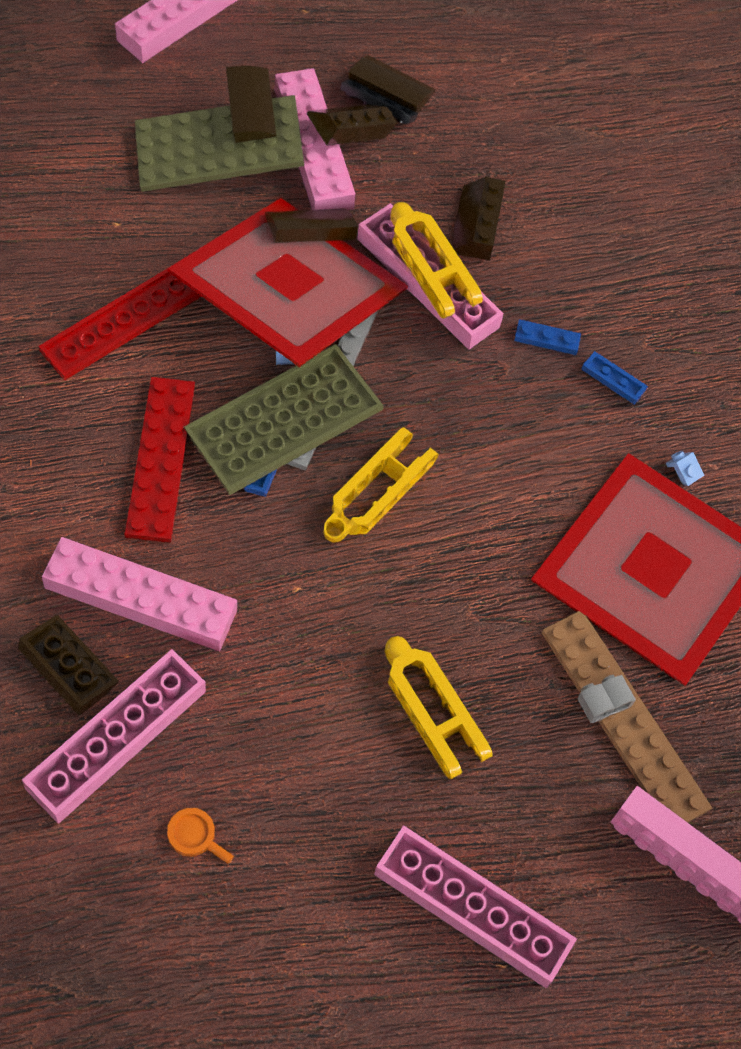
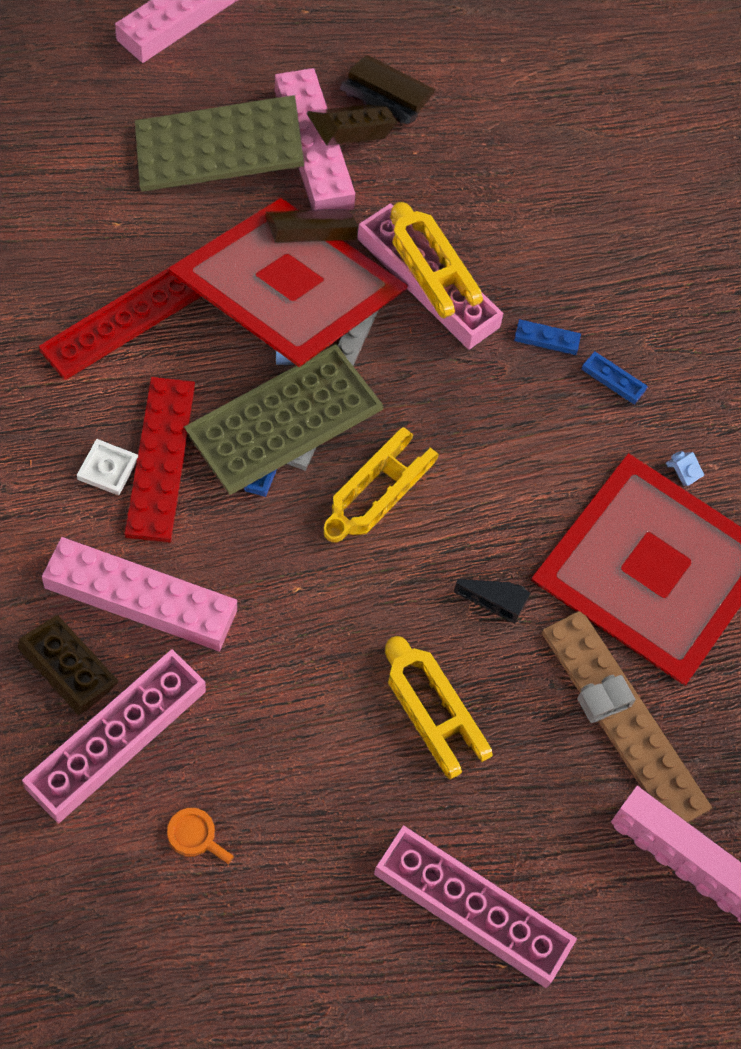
dark brown slope [226,66,277,143] -> none
dark brown slope [451,177,506,261] -> none
none -> white plate [77,439,138,496]
none -> black slope [454,579,530,624]

